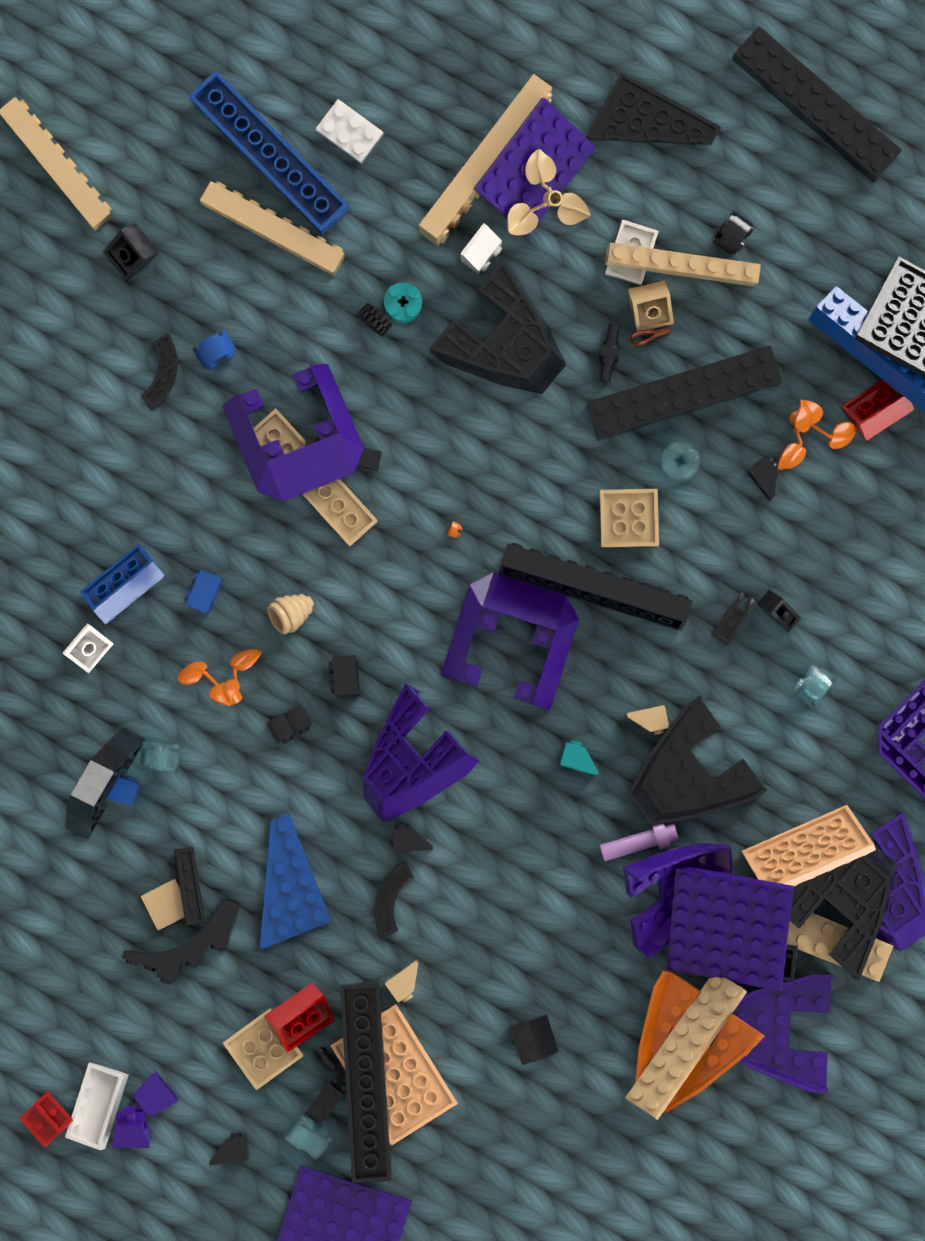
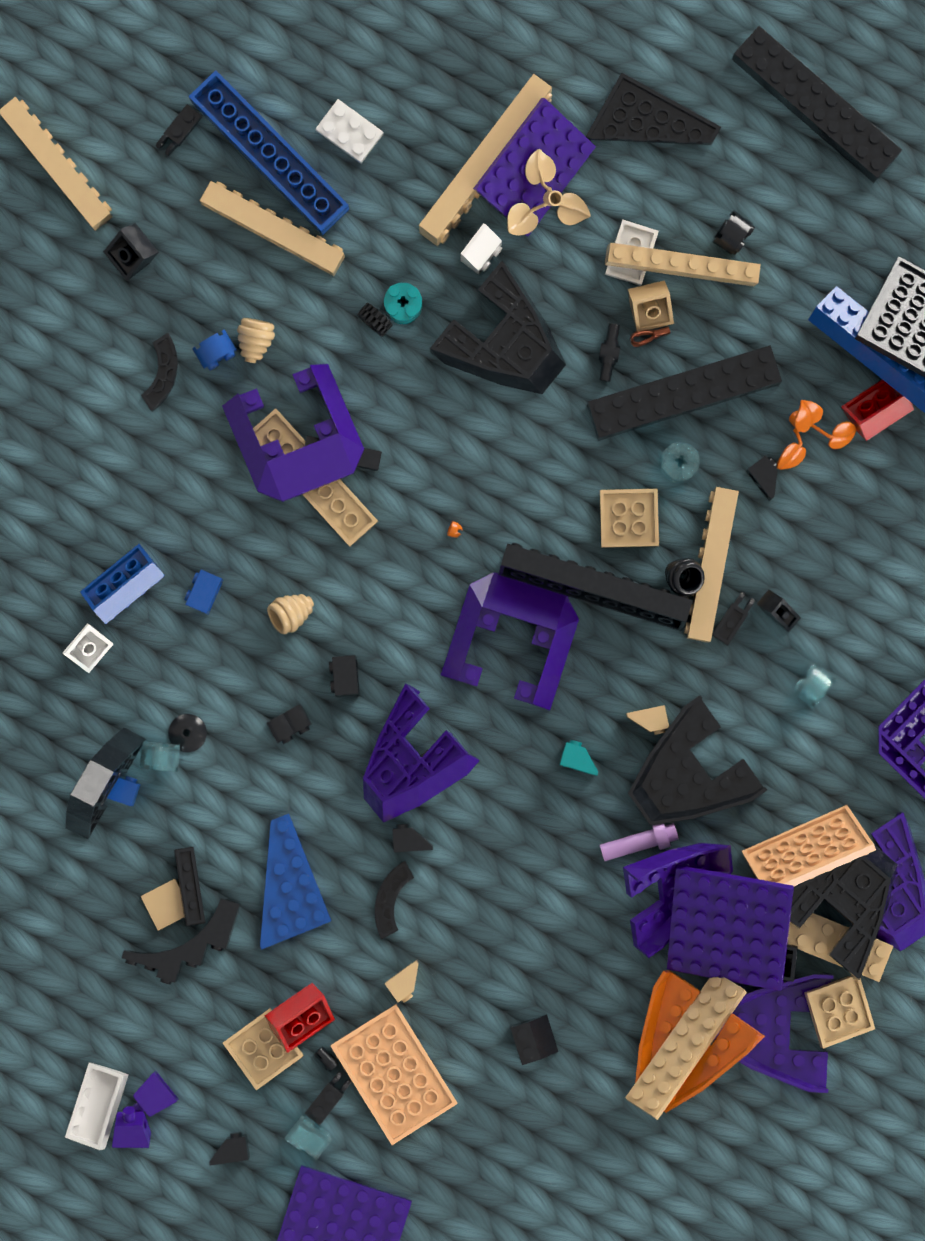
red slope [19,1091,74,1148] -> none
orange plant [176,649,262,706] -> none
black brick [340,981,392,1183] -> none
none -> black hinge [156,104,202,156]
none -> black dish [168,714,207,752]
none -> tan piece [237,318,275,363]
none -> black piece [665,558,705,596]
none -> tan brick [684,487,739,643]
none -> tan plate [804,975,875,1049]

